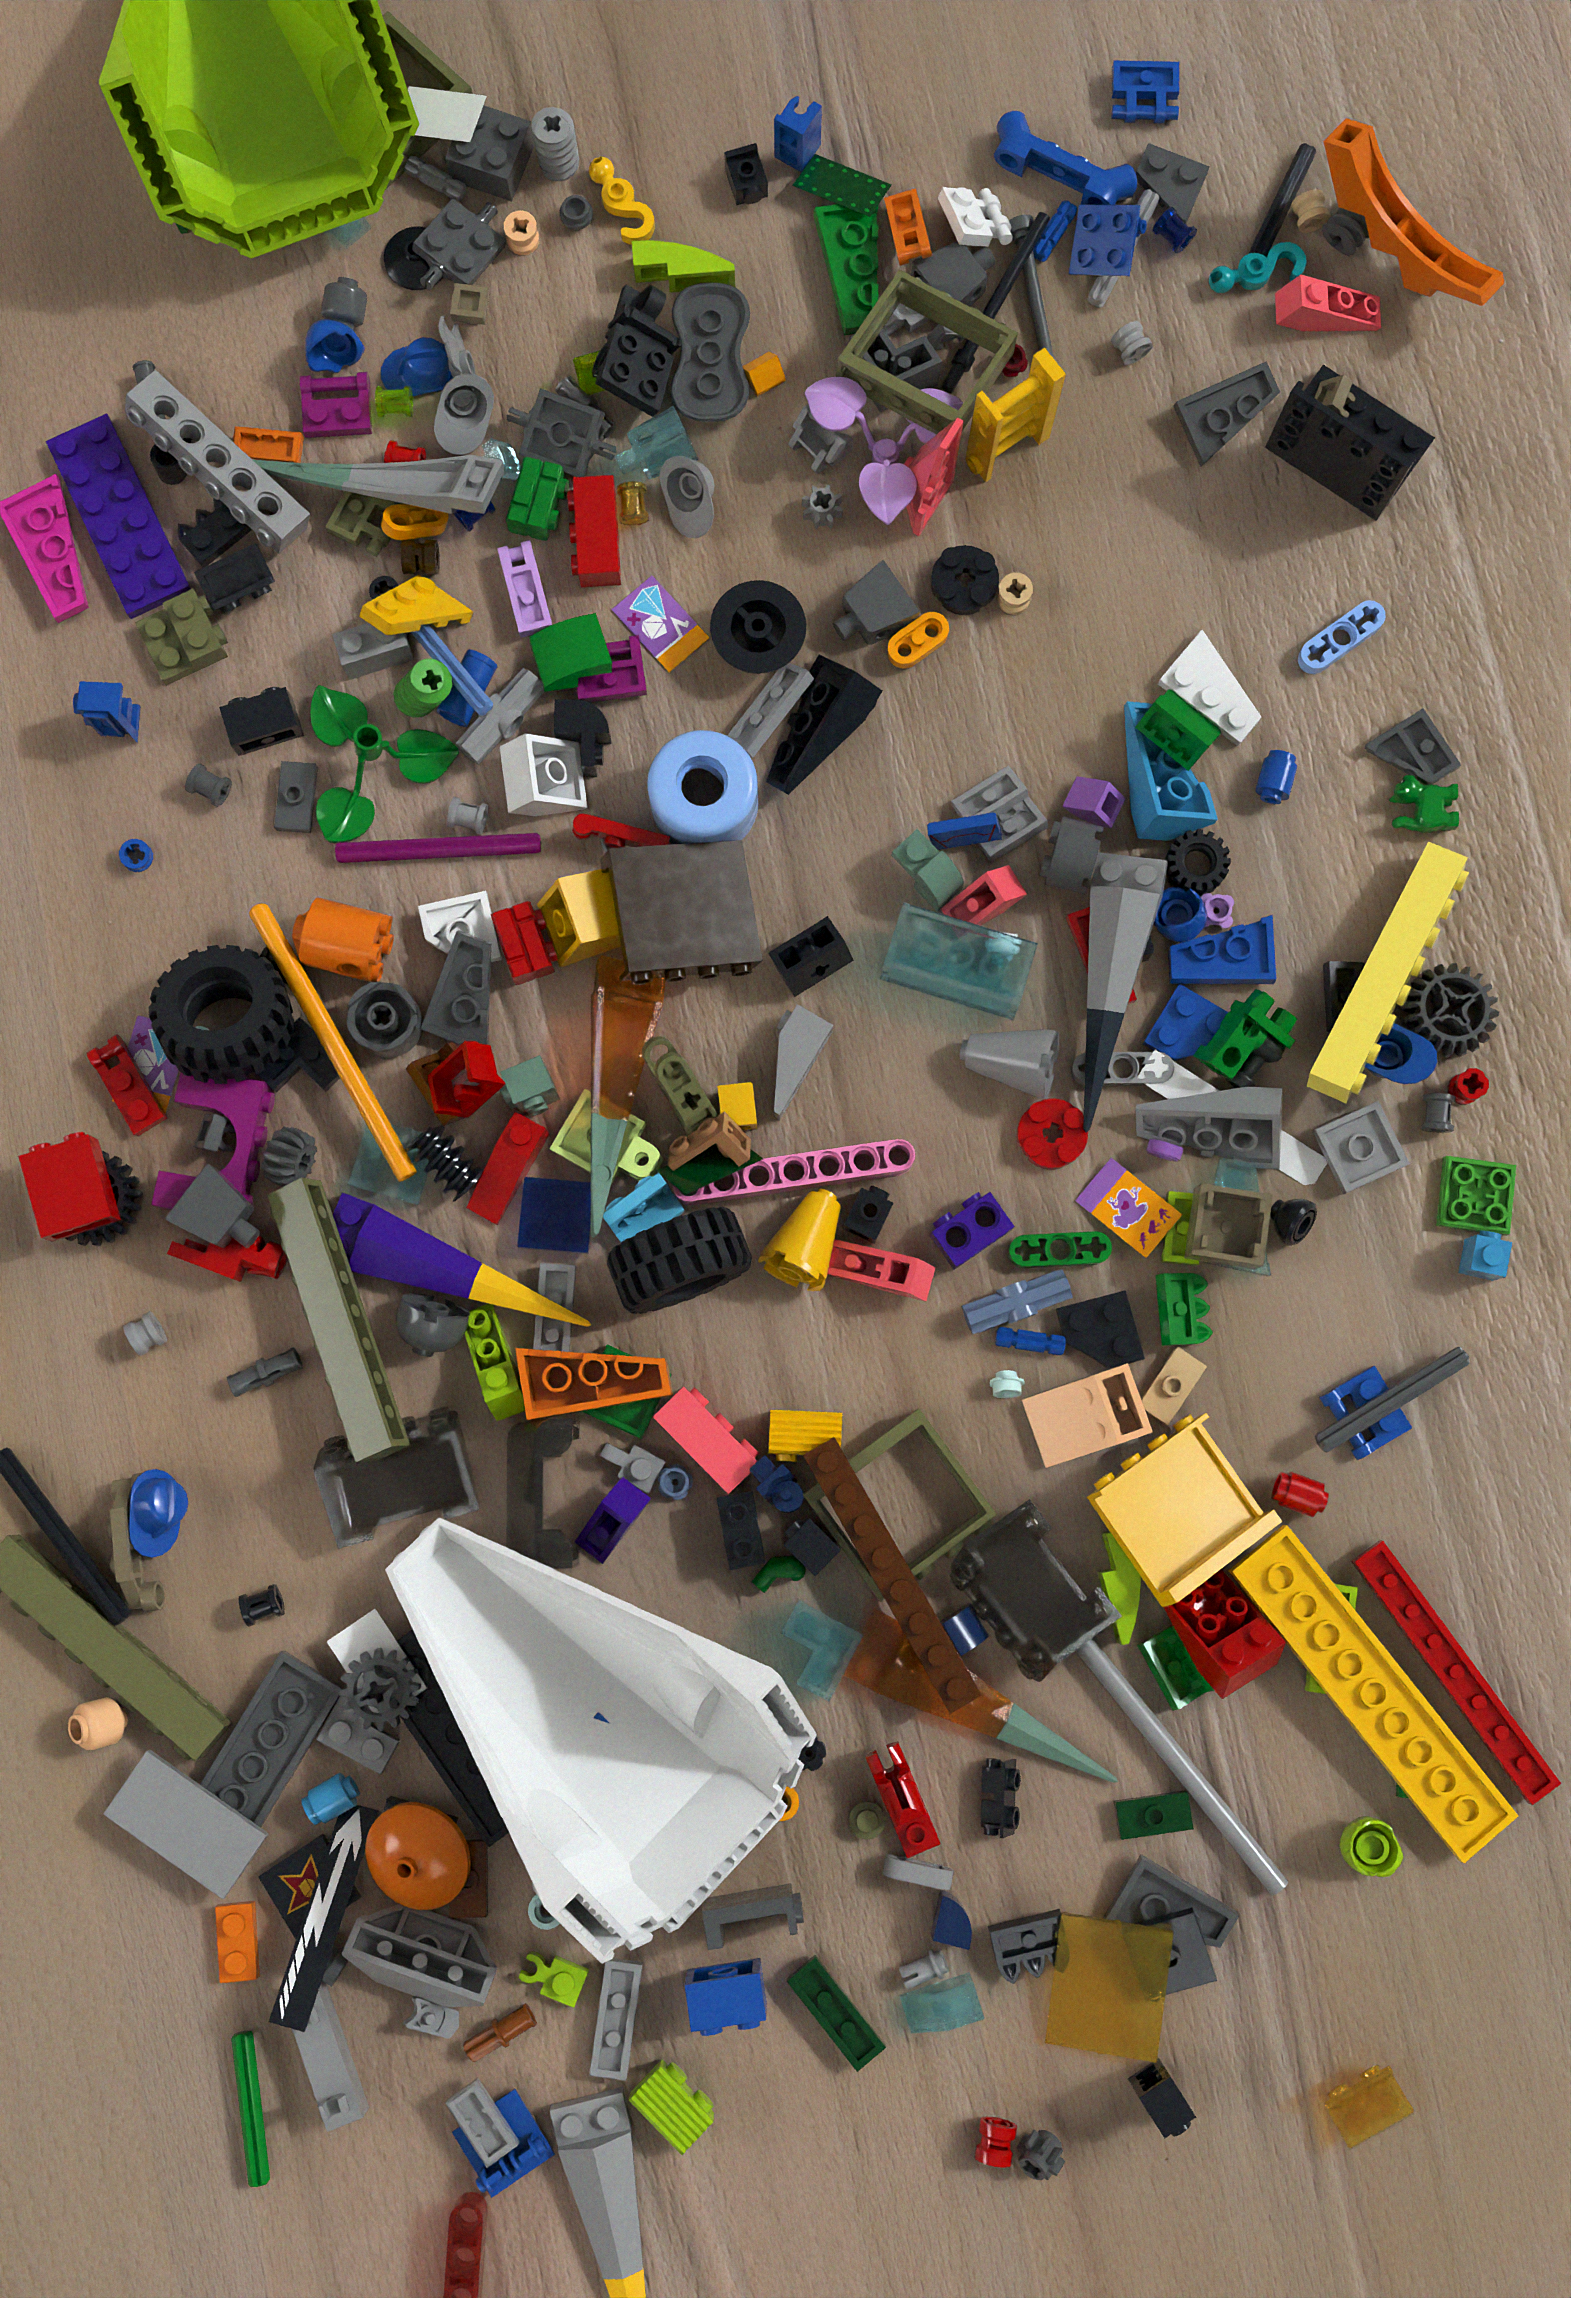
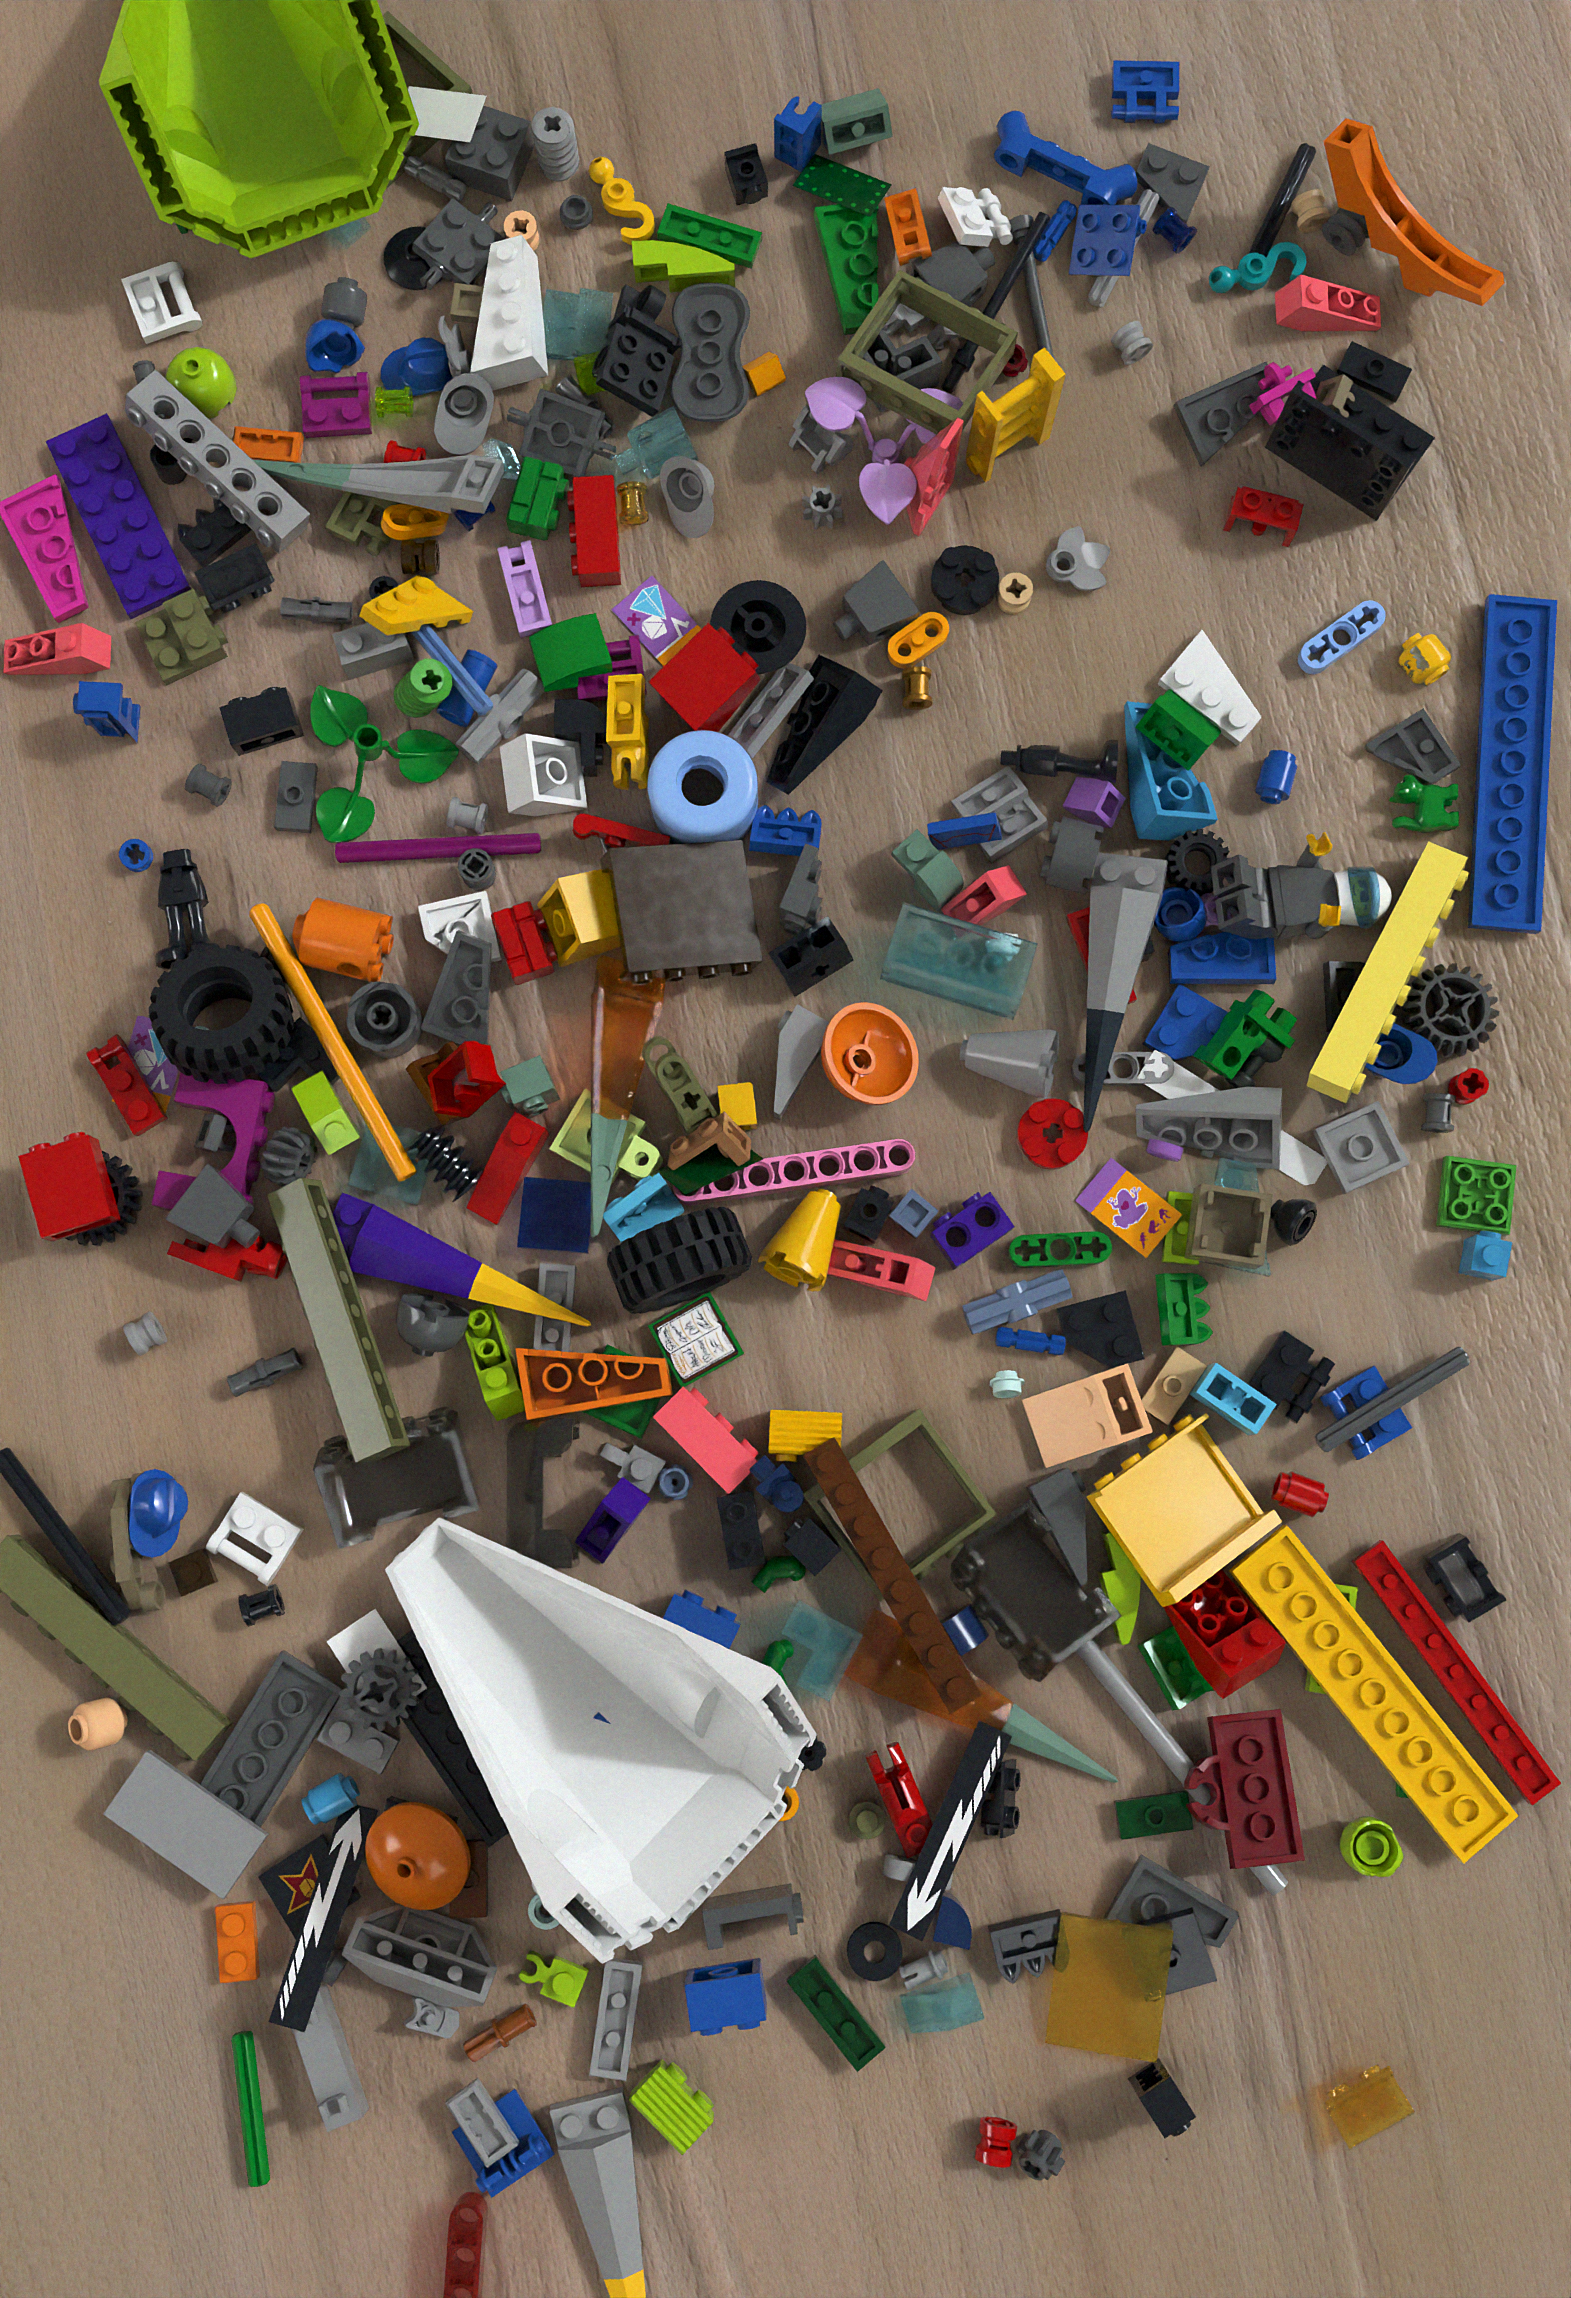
none -> coral slope [3,623,111,675]
none -> white plate [121,262,202,344]
none -> black piece [155,849,221,970]
none -> lime cylinder [166,347,237,419]
none -> dark brown plate [168,1548,218,1597]
none -> white plate [206,1492,304,1586]
none -> flat silver pin [281,597,353,625]
none -> lime slope [291,1070,360,1155]
none -> dark grey wheel [458,848,497,891]
none -> white wedge [470,235,548,391]
none -> clear light blue slope [543,288,613,361]
none -> yellow plate [606,674,649,790]
none -> red slope [648,622,761,732]
none -> tile [648,1291,744,1388]
none -> green plate [657,203,762,269]
none -> blue brick [663,1589,741,1649]
none -> blue plate [749,805,822,856]
none -> green arm [761,1639,794,1689]
none -> dark grey plate [780,843,823,936]
none -> sand green brick [820,88,893,155]
none -> orange hat [821,1002,919,1105]
none -> black piece [847,1922,903,1981]
none -> sand blue plate [889,1189,939,1239]
none -> black sticker [889,1720,1012,1941]
none -> pearl gold bush [902,666,933,710]
none -> black piece [1000,740,1118,783]
none -> dark grey slope [1026,1468,1087,1586]
none -> light grey plate [1046,526,1110,591]
none -> dark red plate [1183,1709,1305,1869]
none -> medium azure brick [1189,1363,1277,1435]
none -> dark grey piece [1211,832,1392,940]
none -> red window [1223,486,1304,547]
none -> black plate [1248,1330,1335,1424]
none -> dark pink hips [1249,362,1317,426]
none -> black plate [1336,341,1412,403]
none -> yellow head [1398,633,1451,686]
none -> black window [1423,1533,1506,1623]
none -> blue plate [1468,594,1557,934]

